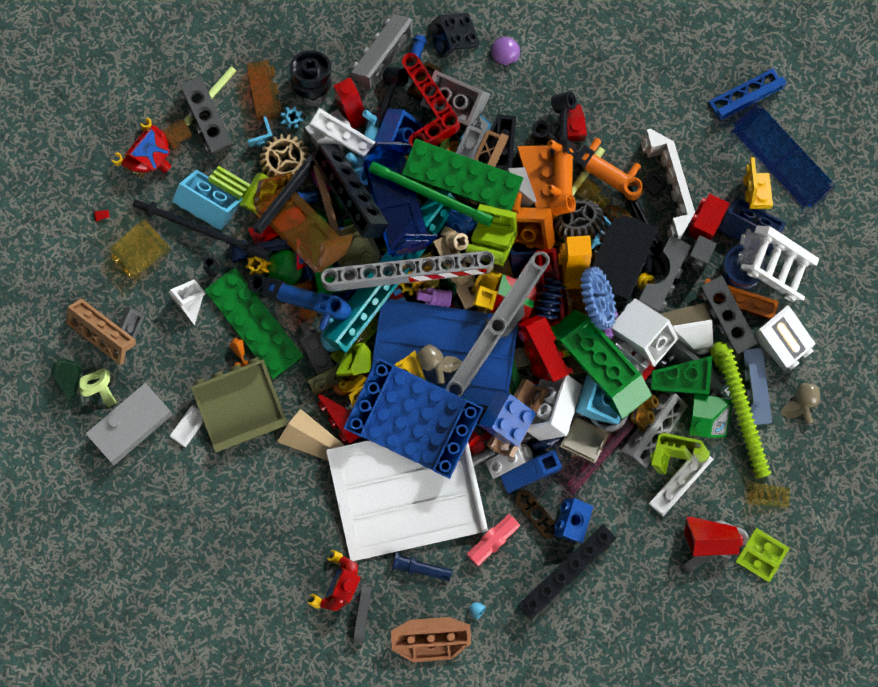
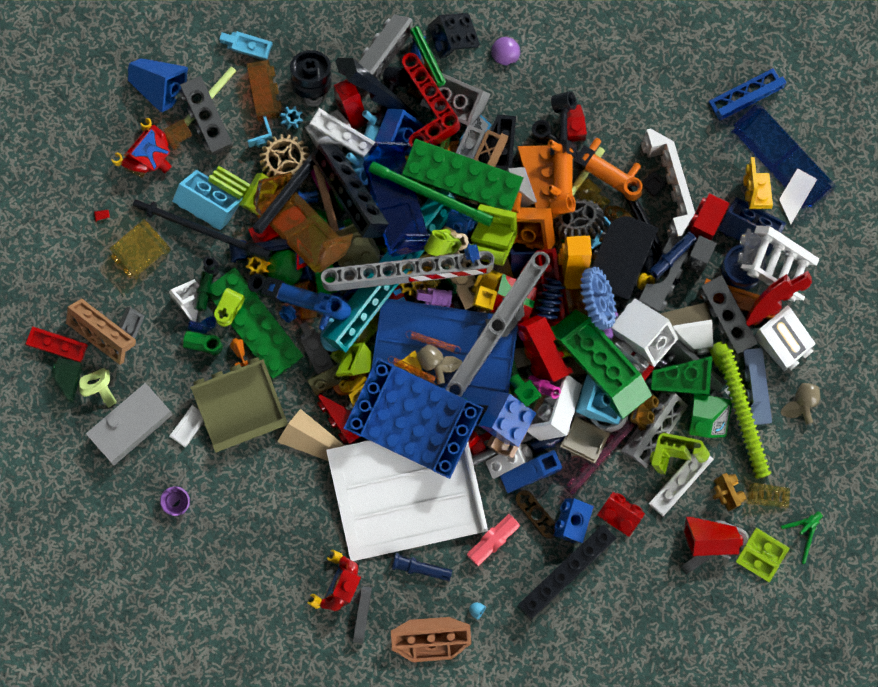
none -> red plate [26,326,88,363]
none -> blue slope [128,58,188,112]
none -> medium lavender hair [160,486,190,516]
none -> green piece [183,331,223,355]
none -> clear blue arm [188,316,217,333]
none -> dark green pin [194,271,213,312]
none -> lime piece [214,288,245,327]
none -> medium azure hinge [219,31,273,61]
none -> blue plate [279,305,296,323]
none -> black wedge [335,57,417,118]
none -> orange piece [388,356,440,385]
none -> piece [406,331,461,354]
none -> green axle [410,26,446,87]
none -> lime piece [424,229,462,256]
none -> blue plate [464,244,480,263]
none -> green bracket [509,374,541,407]
none -> dark pink pin [526,375,561,399]
none -> red bracket [597,492,645,537]
none -> dark blue pin [649,232,697,279]
none -> pearl gold hips [712,473,747,512]
none -> red slope [746,271,812,326]
none -> white sticker [779,168,817,224]
none -> green plant [781,511,823,564]

